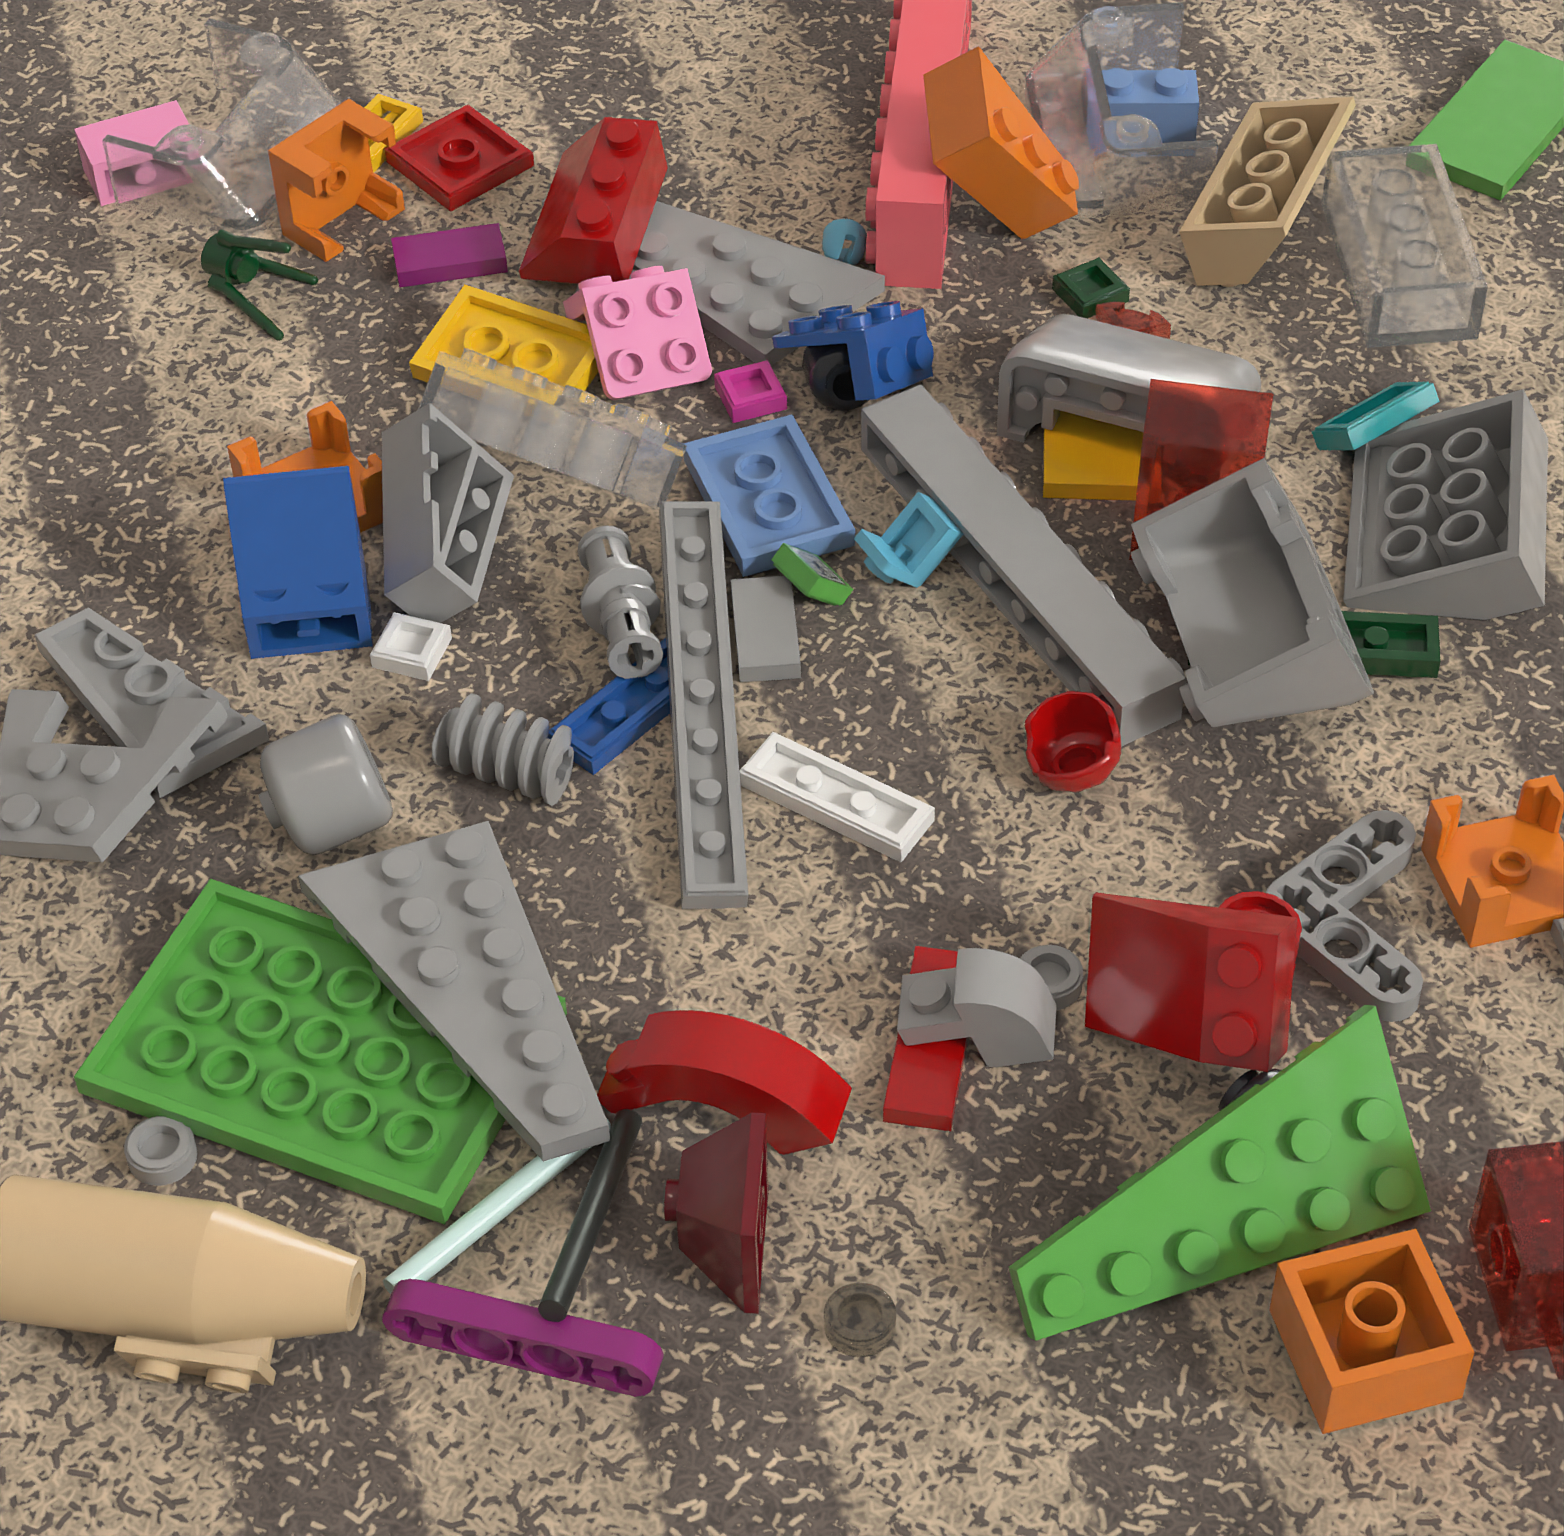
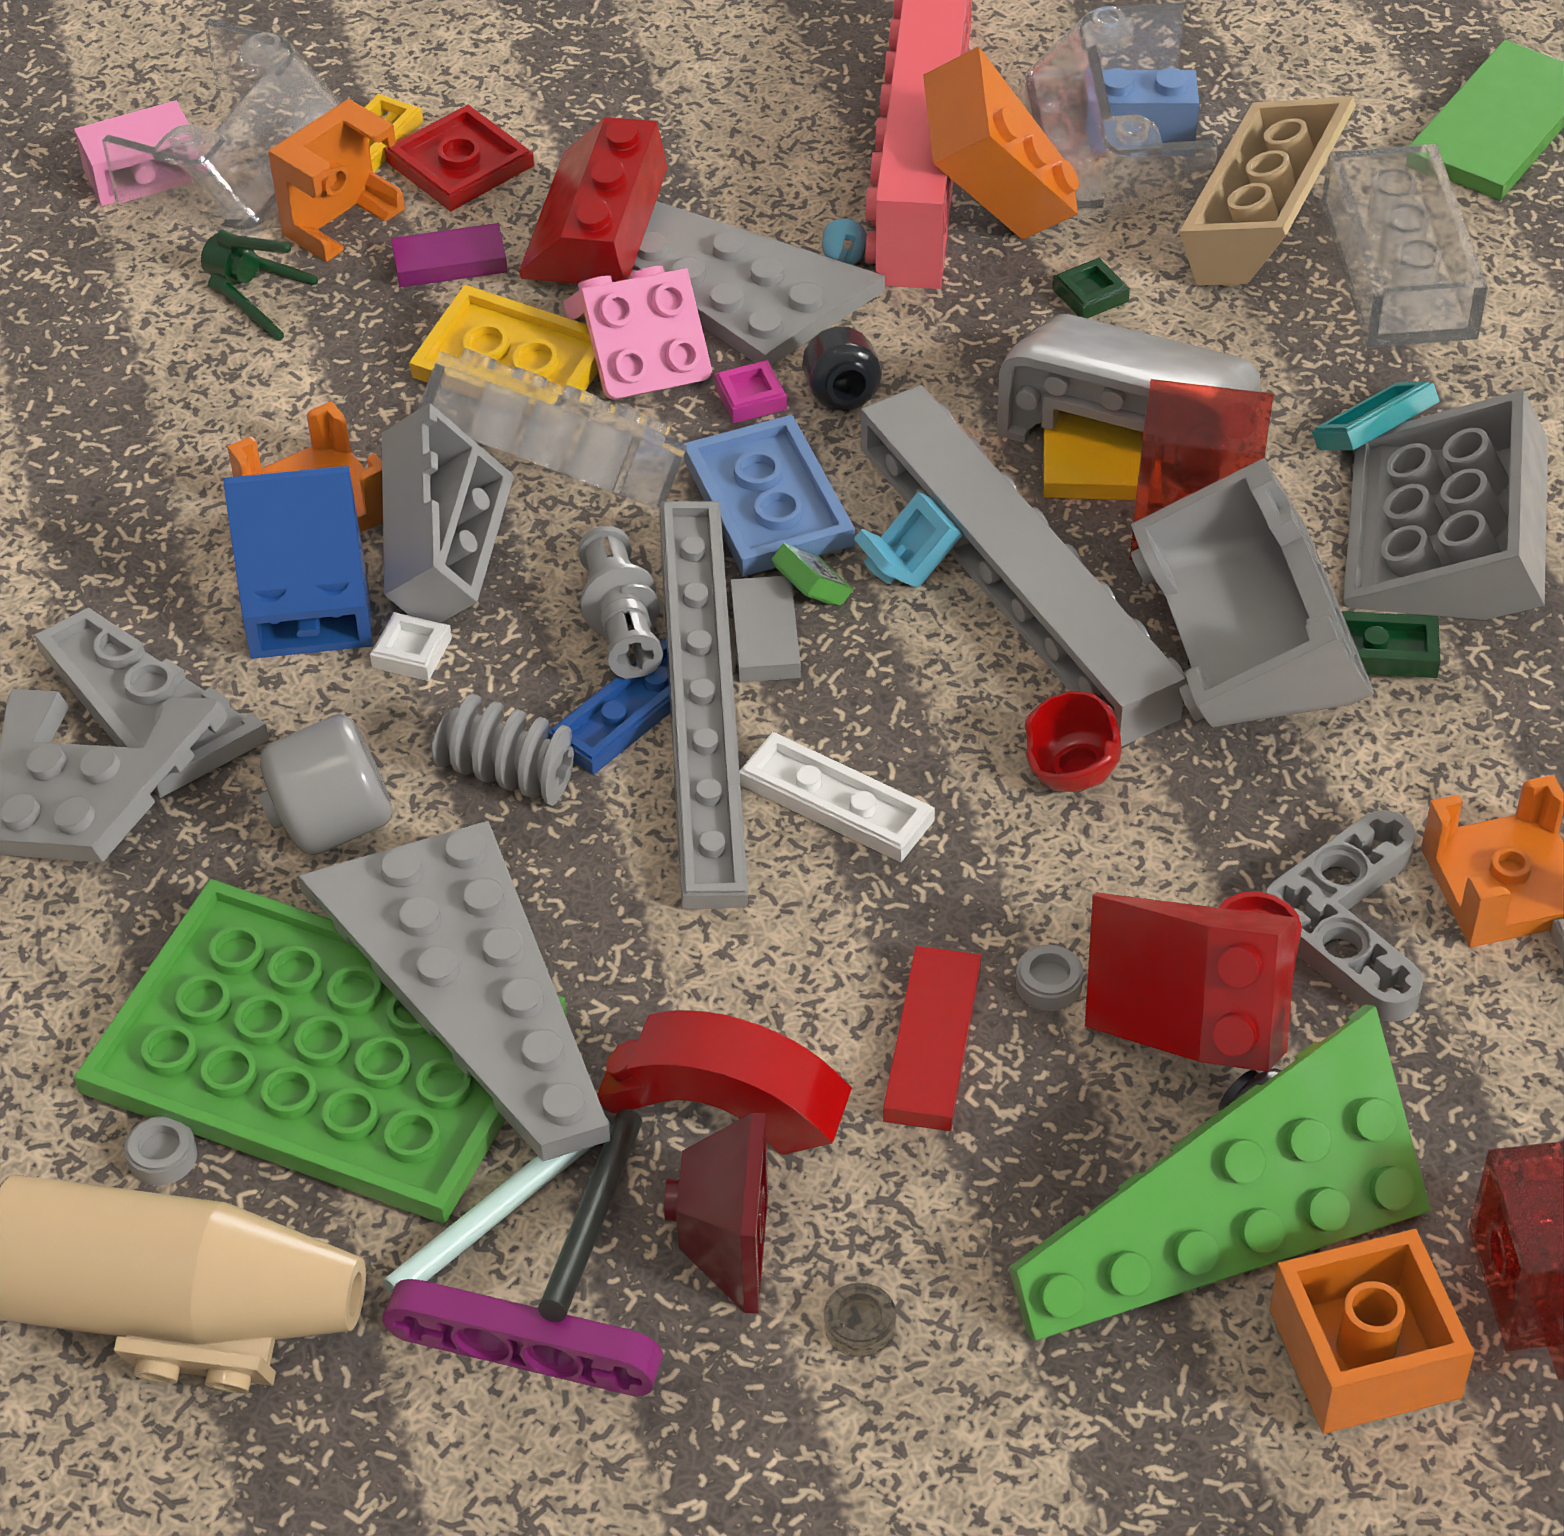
blue bracket [772,301,934,401] -> none
light grey brick [897,948,1057,1067] -> none
clear red tile [1096,302,1171,339] -> none

